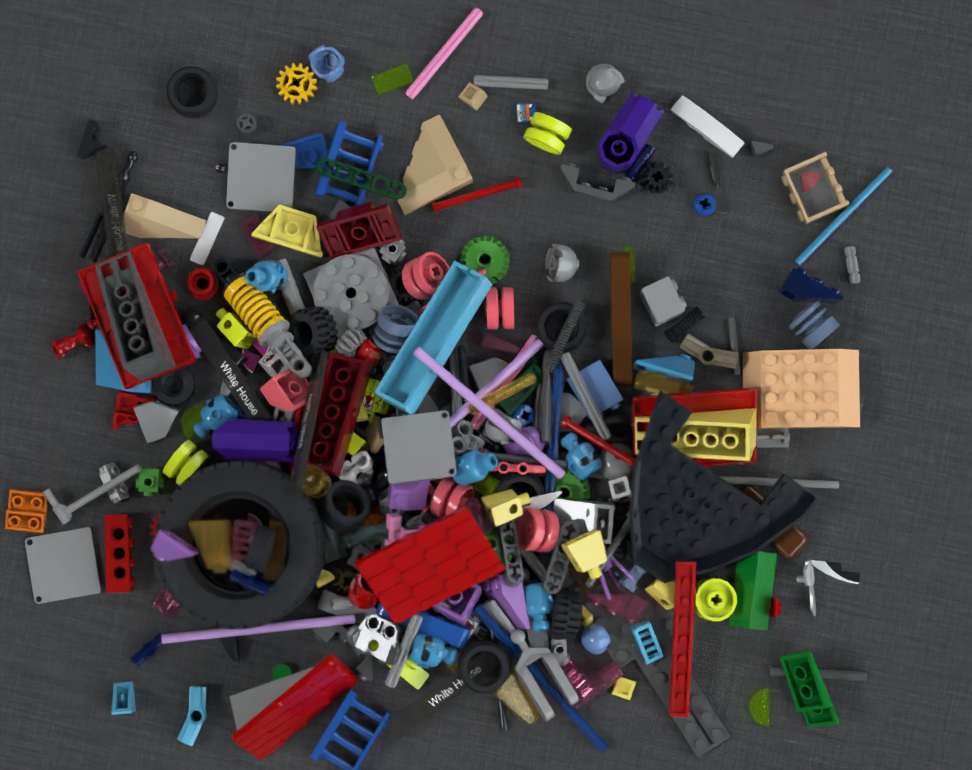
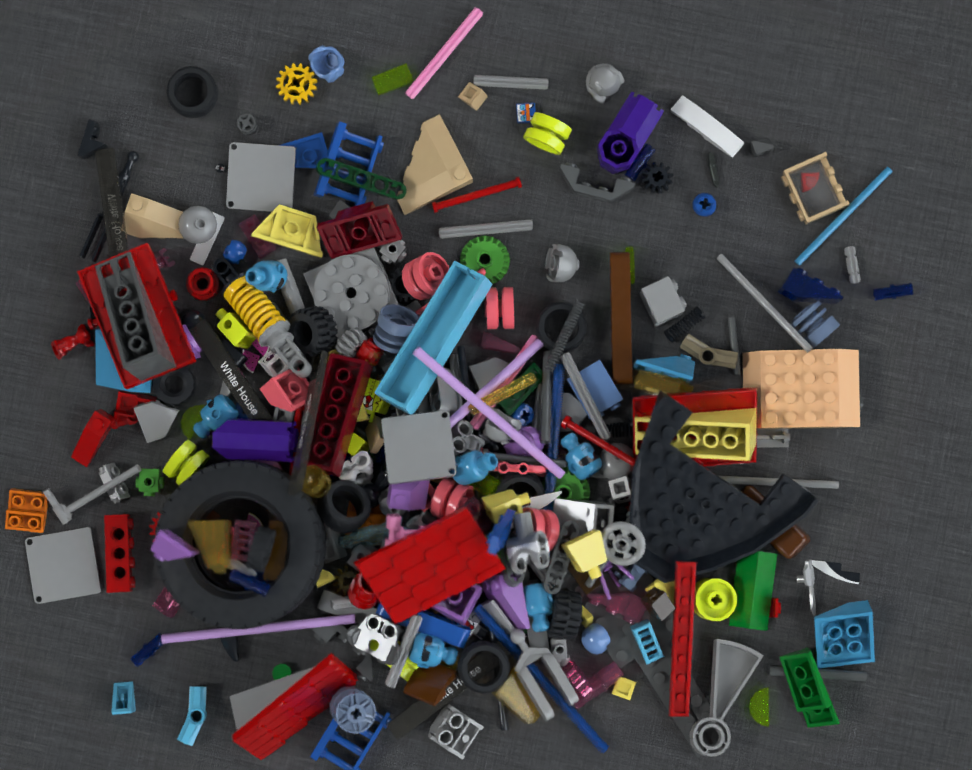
none -> red slope [71,409,117,467]
none -> light grey cylinder [178,206,217,244]
none -> blue piece [223,240,247,264]
none -> sand blue wheel [330,686,376,734]
none -> reddish brown slope [403,664,457,706]
none -> light grey beam [428,367,457,417]
none -> light grey slope [428,704,484,760]
none -> light grey axle [439,219,533,239]
none -> blue wing [487,509,515,555]
none -> light grey connector [506,512,549,574]
none -> light grey plate [601,521,646,566]
none -> brick [641,587,676,621]
none -> light grey piece [689,639,763,757]
none -> light grey piece [717,254,813,353]
none -> dark azure slope [814,600,875,669]
none -> clear blue pin [873,283,913,301]

